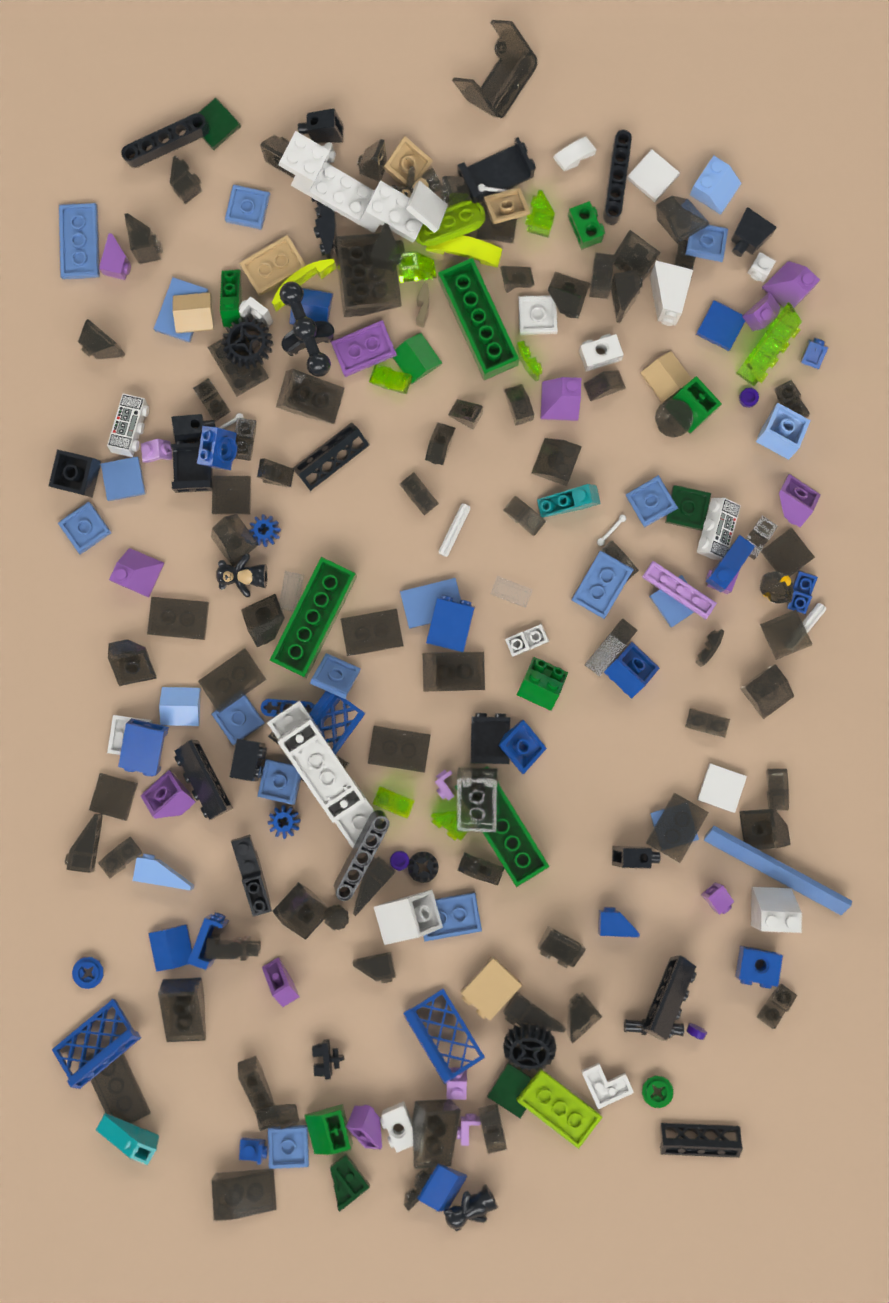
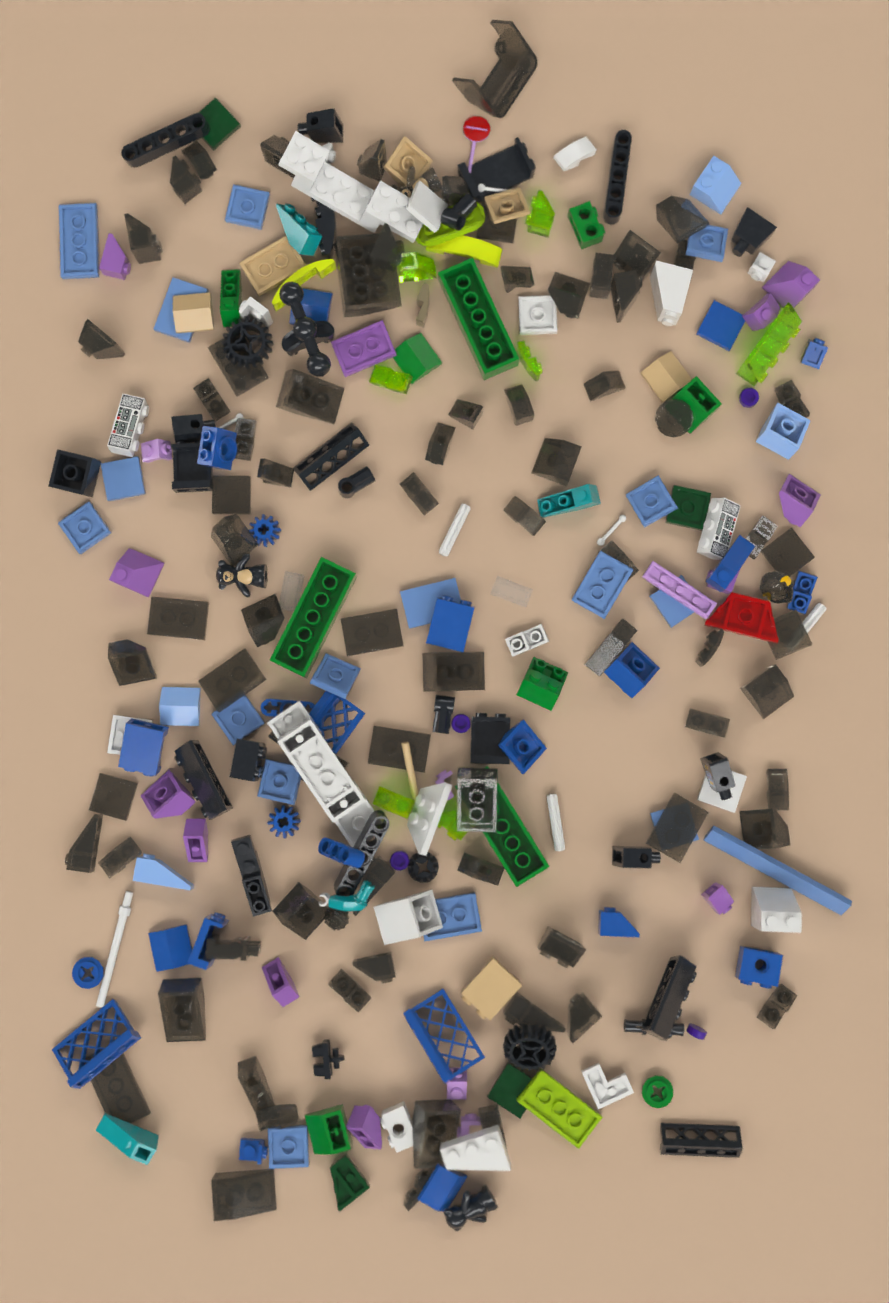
medium lavender slope [541,377,582,421] -> none
white brick [579,334,624,372] -> none
white tile [627,149,680,202] -> none
none -> white bar [96,891,133,1008]
none -> clear smoke slope [181,141,217,180]
none -> medium lavender slope [183,818,208,862]
none -> teal slope [276,203,322,256]
none -> blue beam [318,837,365,868]
none -> teal arm [318,880,375,911]
none -> clear smoke slope [328,969,371,1013]
none -> black piece [338,466,376,498]
none -> tan bar [401,742,419,799]
none -> white wing [407,783,452,856]
none -> black piece [433,695,455,734]
none -> white wedge [440,1125,511,1171]
none -> black piece [441,194,477,231]
none -> dark purple tile [451,714,471,733]
none -> red piece [463,116,490,173]
none -> white axle [547,794,565,851]
none -> torso [700,752,735,800]
none -> red wing [705,592,779,644]

